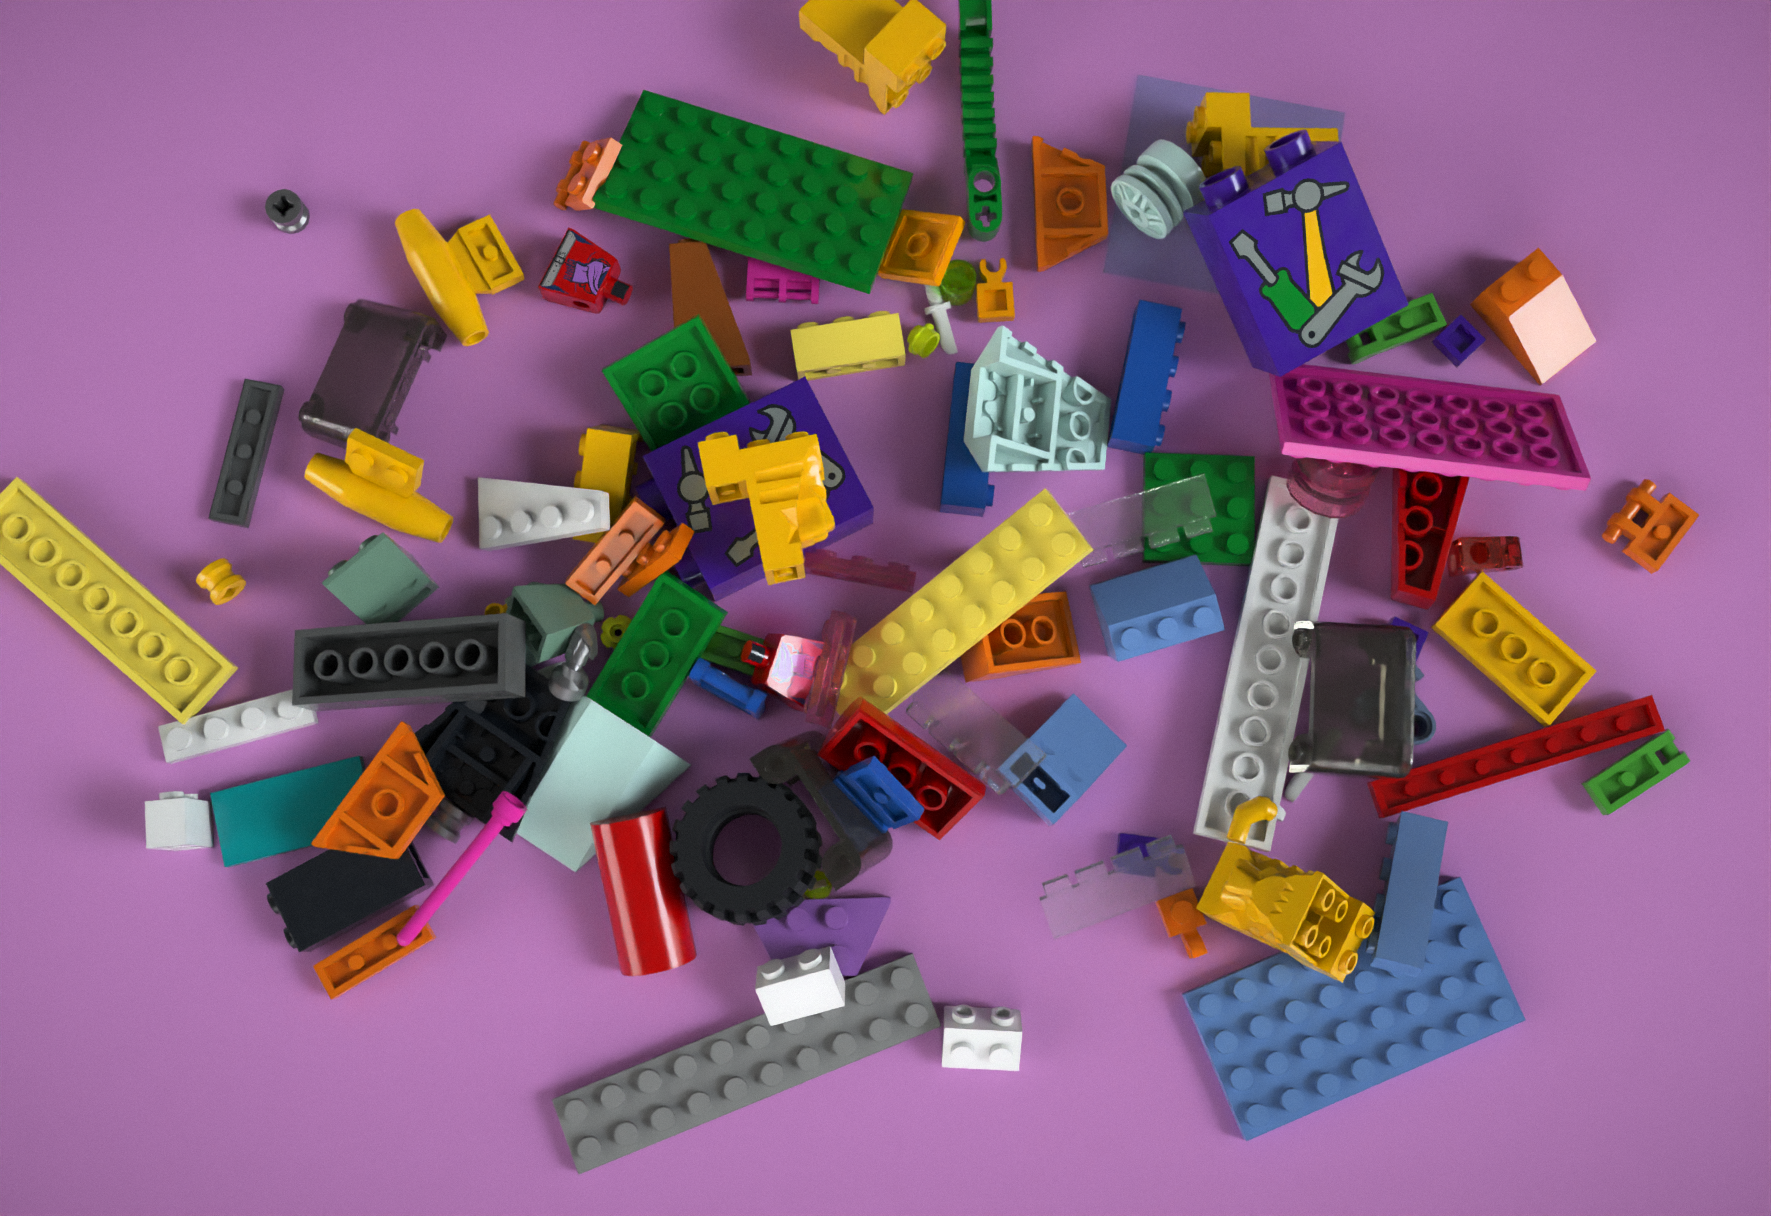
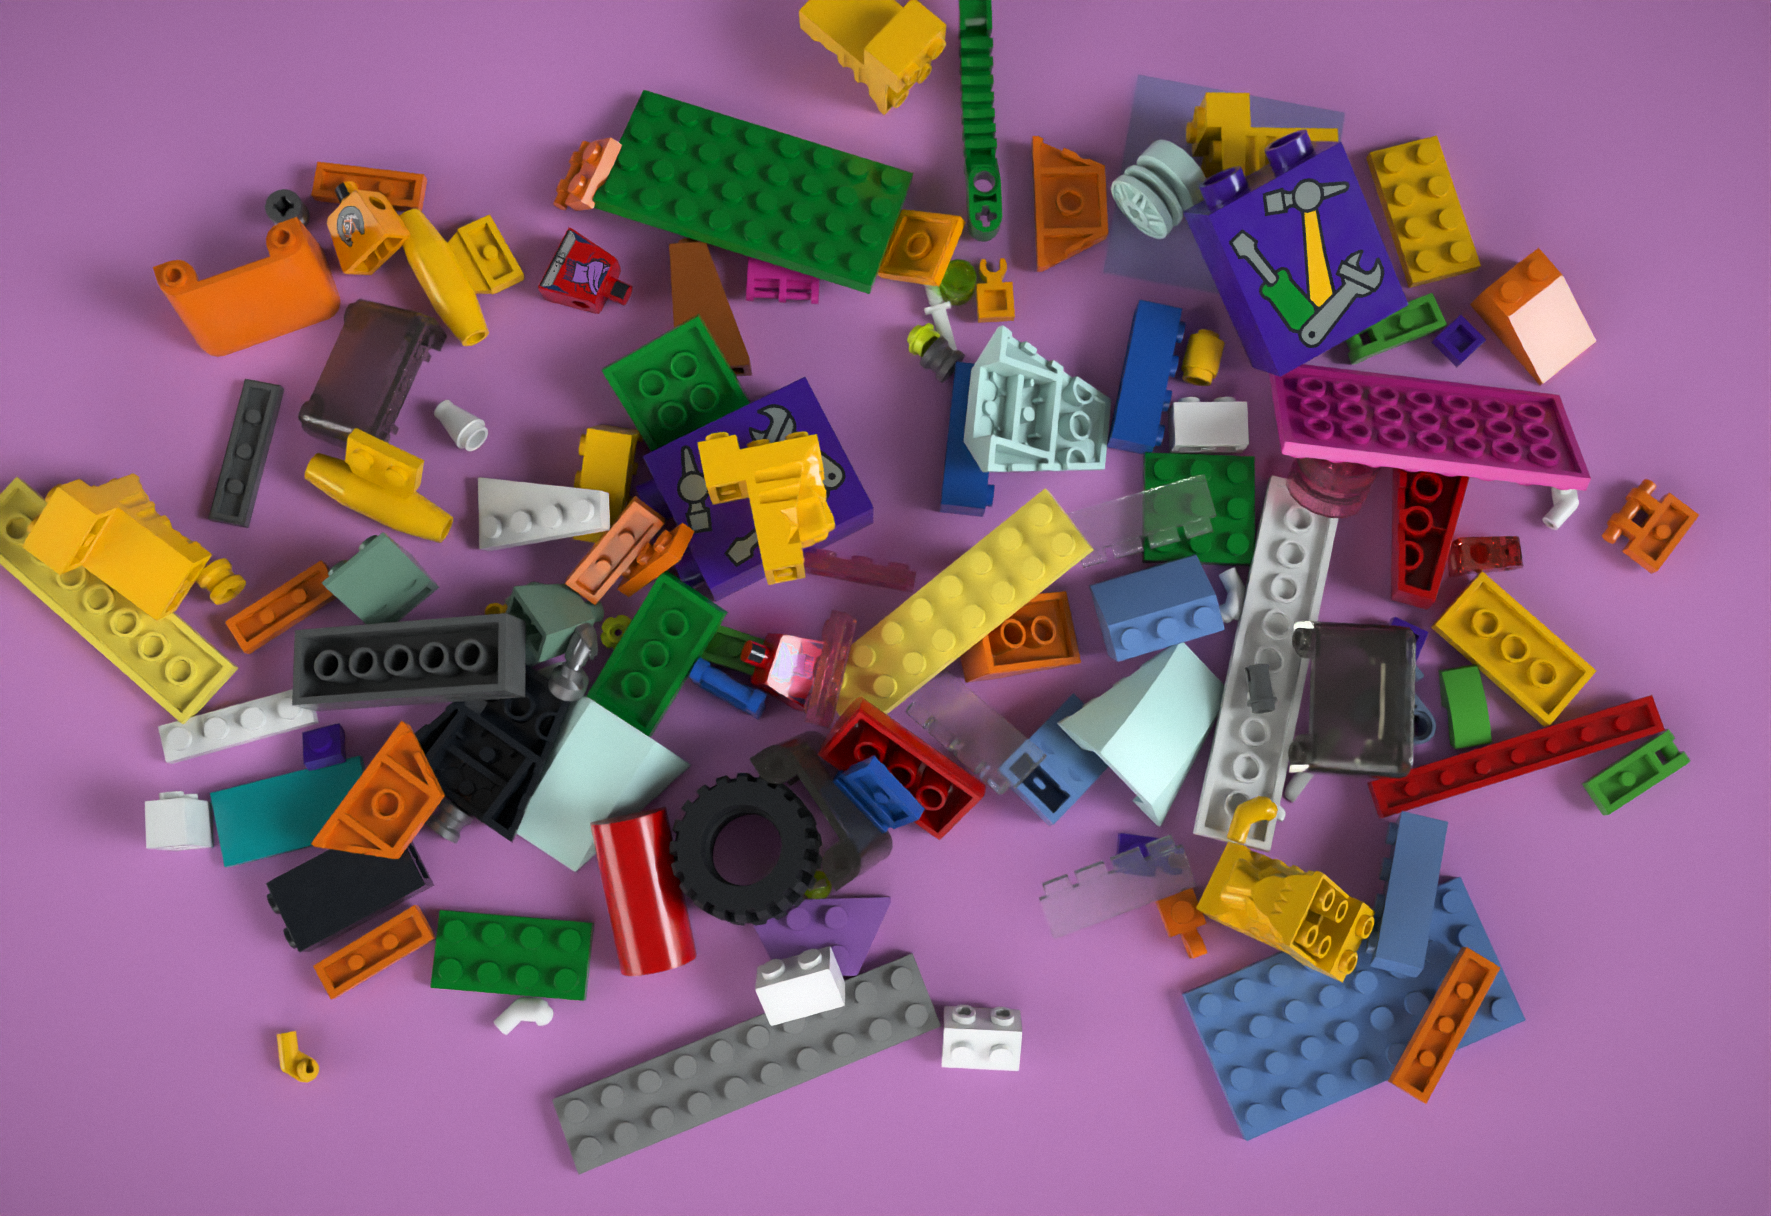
dark pink piece [397,791,527,946] -> none
light yellow brick [790,311,906,381] -> none
none -> yellow brick [22,473,212,621]
none -> orange windscreen [153,217,341,357]
none -> orange plate [225,560,337,654]
none -> yellow arm [276,1031,319,1082]
none -> dark purple plate [302,723,346,771]
none -> orange plate [311,162,427,212]
none -> light orange torso [327,181,411,275]
none -> green plate [430,910,594,1001]
none -> white cone [434,400,488,451]
none -> white arm [494,997,554,1035]
none -> flat silver wheel [919,336,965,383]
none -> light aqua wedge [1057,642,1224,827]
none -> white brick [1168,397,1249,454]
none -> yellow brick [1181,329,1225,386]
none -> white arm [1218,567,1246,623]
none -> dark grey pin [1245,664,1278,714]
none -> yellow plate [1366,135,1481,288]
none -> orange plate [1388,947,1501,1104]
none -> bright green slope [1438,664,1492,749]
none -> white arm [1542,487,1579,530]

